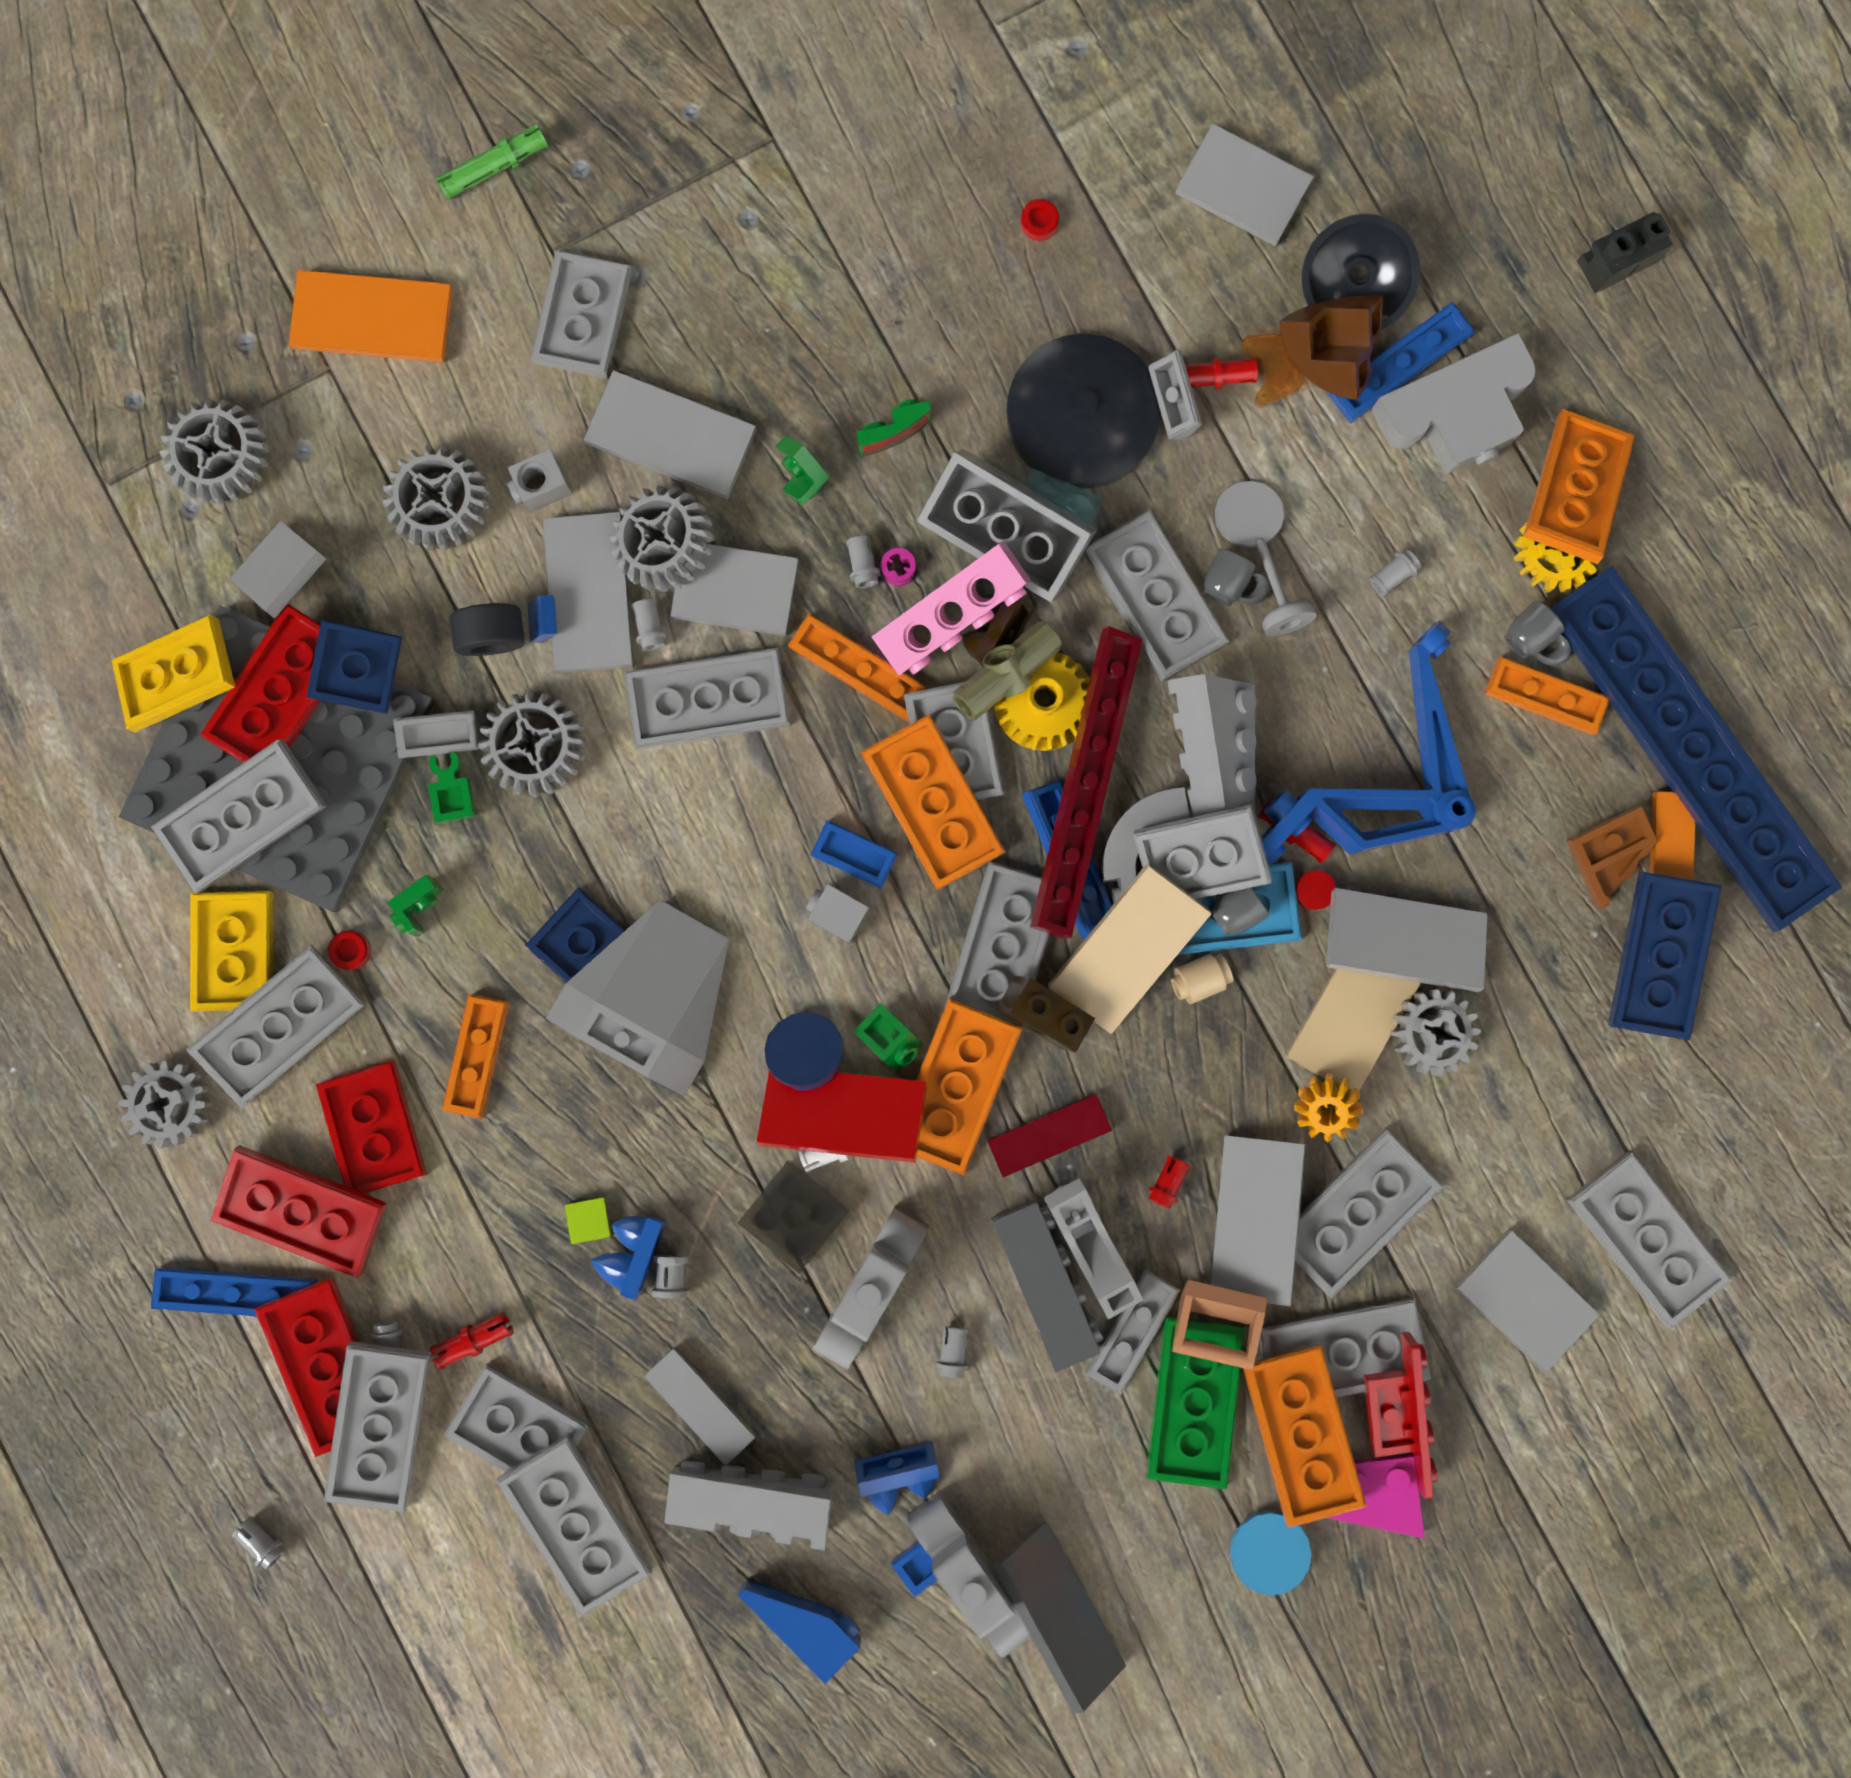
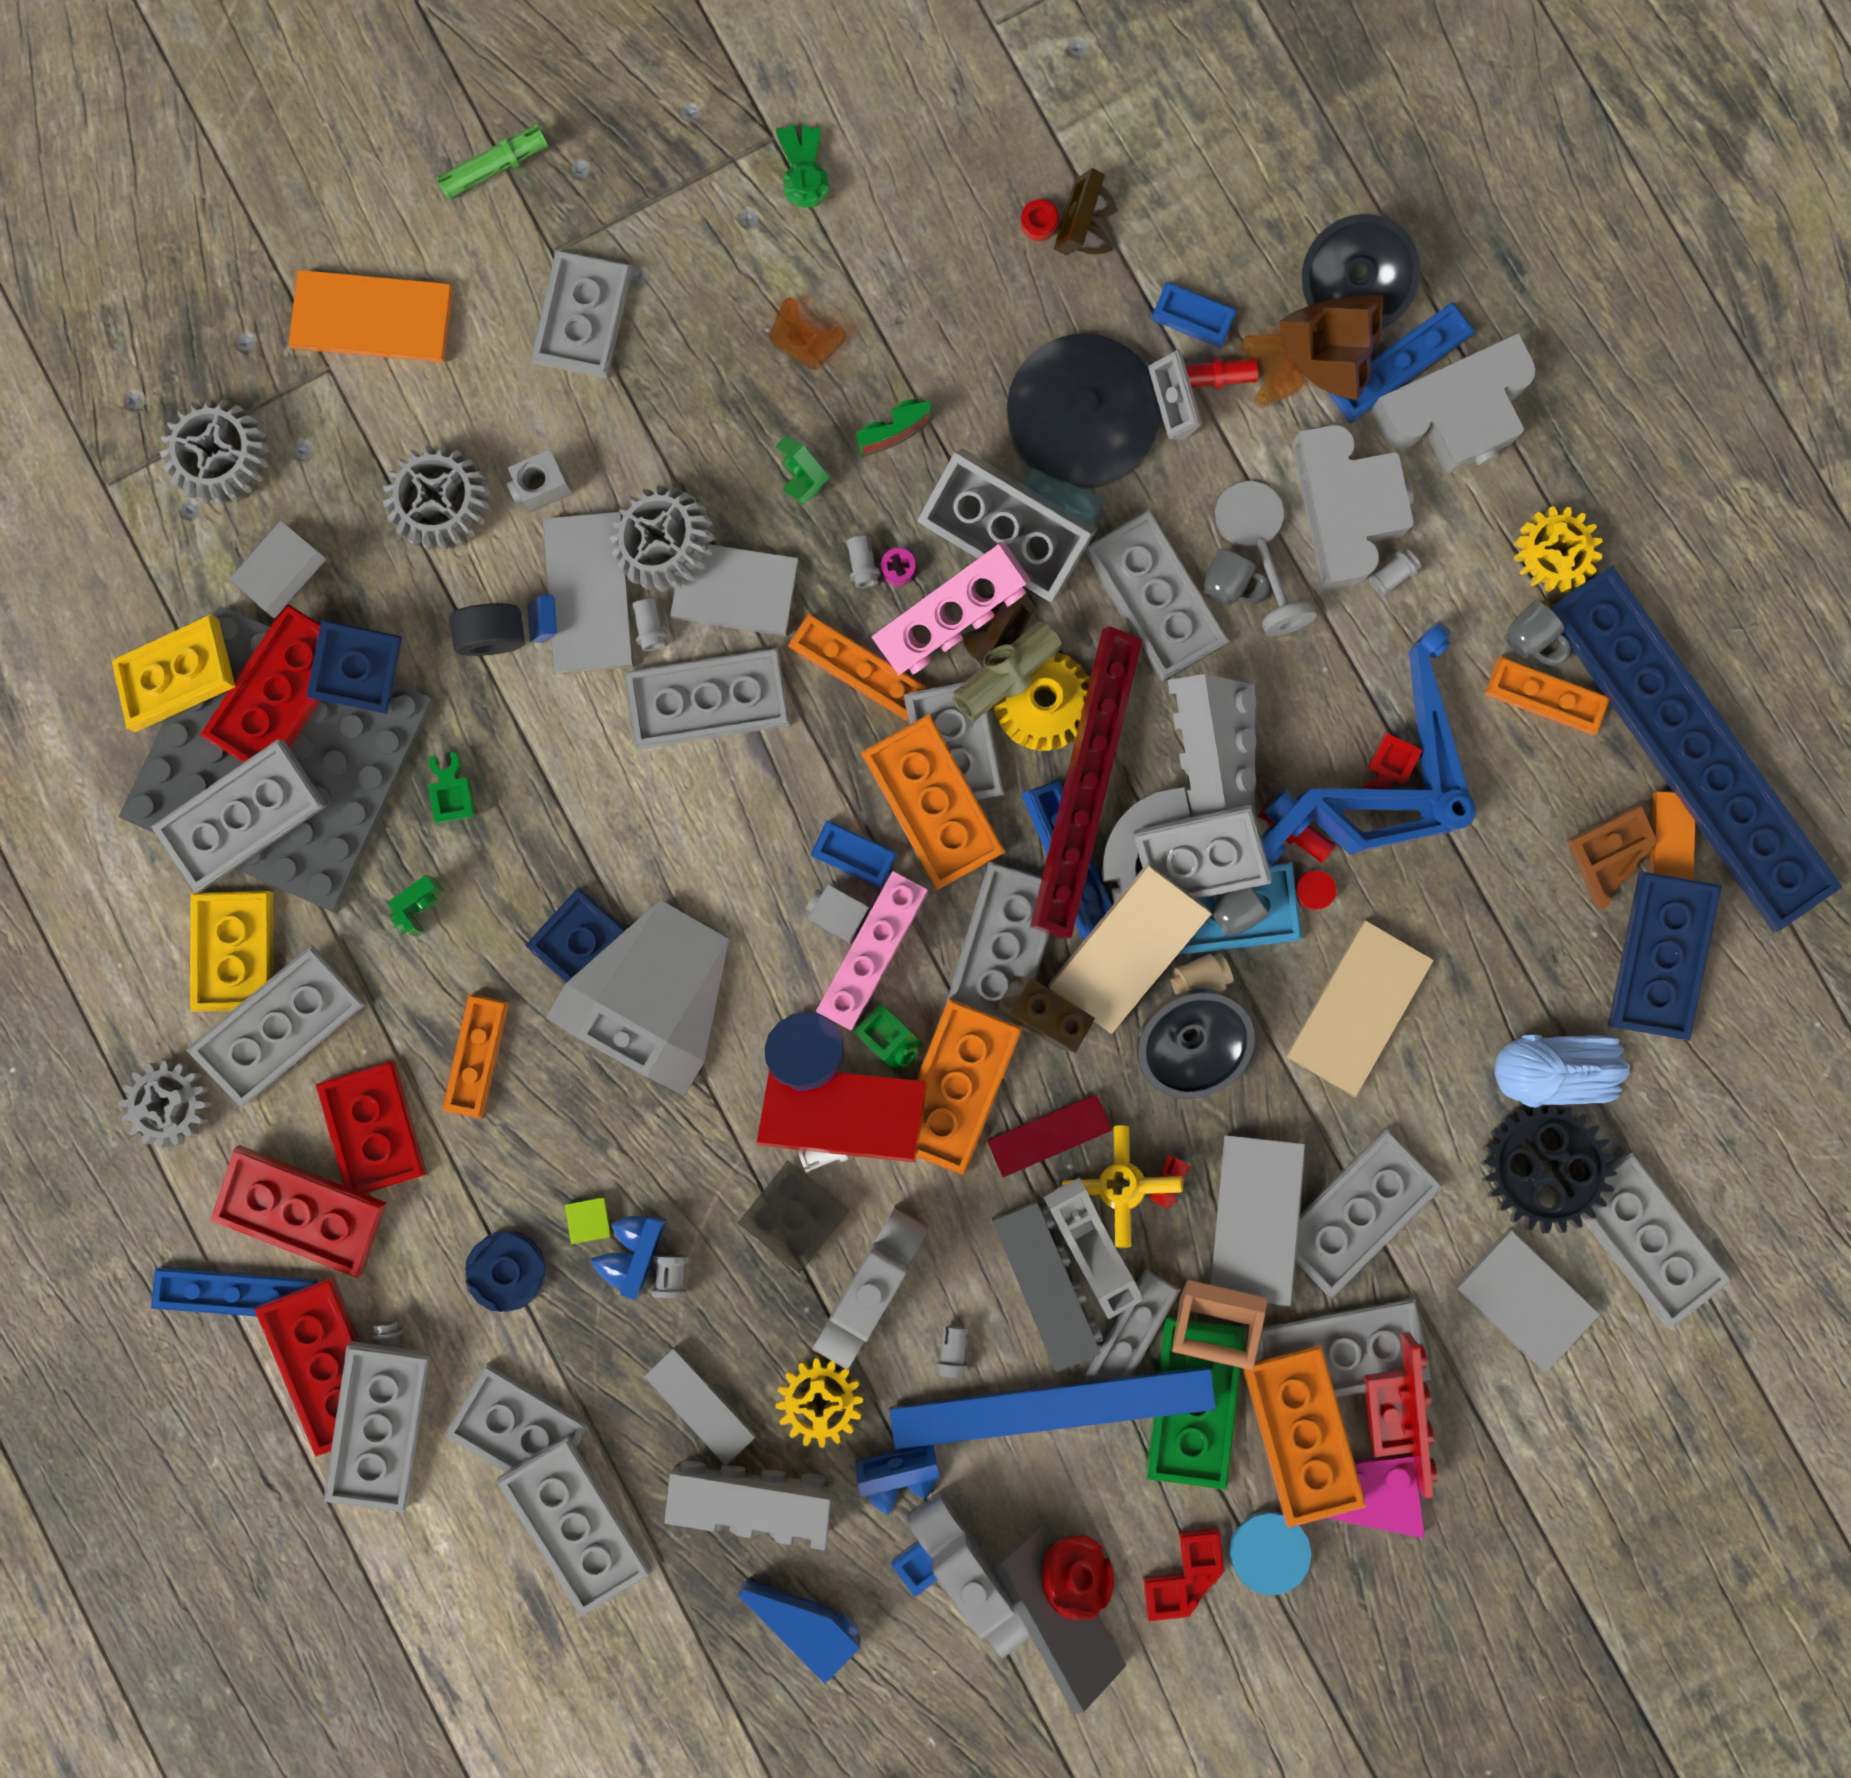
light grey pin [231,1516,285,1570] -> none
red tile [328,930,371,970] -> none
light grey tile [393,710,479,759] -> none
red pin [429,1311,514,1370] -> none
light grey gear [478,691,586,797] -> none
light grey tile [584,370,757,500] -> none
light grey tile [1175,123,1314,247] -> none
light orange gear [1294,1072,1363,1143] -> none
light grey tile [1326,888,1487,992] -> none
light grey gear [1391,989,1481,1076] -> none
orange tile [1523,409,1635,564] -> none
pearl dark grey hips [1577,211,1673,294] -> none
none -> dark blue tile [465,1231,546,1312]
none -> clear orange piece [770,298,845,370]
none -> yellow gear [775,1356,864,1448]
none -> green piece [776,124,830,208]
none -> bright pink brick [816,871,928,1031]
none -> blue tile [889,1366,1216,1449]
none -> red tile [1041,1535,1114,1621]
none -> dark brown tile [1053,168,1118,255]
none -> yellow bar [1062,1125,1183,1248]
none -> black dish [1136,989,1255,1099]
none -> red tile [1143,1528,1224,1622]
none -> blue tile [1151,281,1237,349]
none -> light grey brick [1292,425,1414,591]
none -> red plate [1361,732,1423,790]
none -> black gear [1481,1105,1617,1234]
none -> light blue hair [1494,1035,1630,1107]

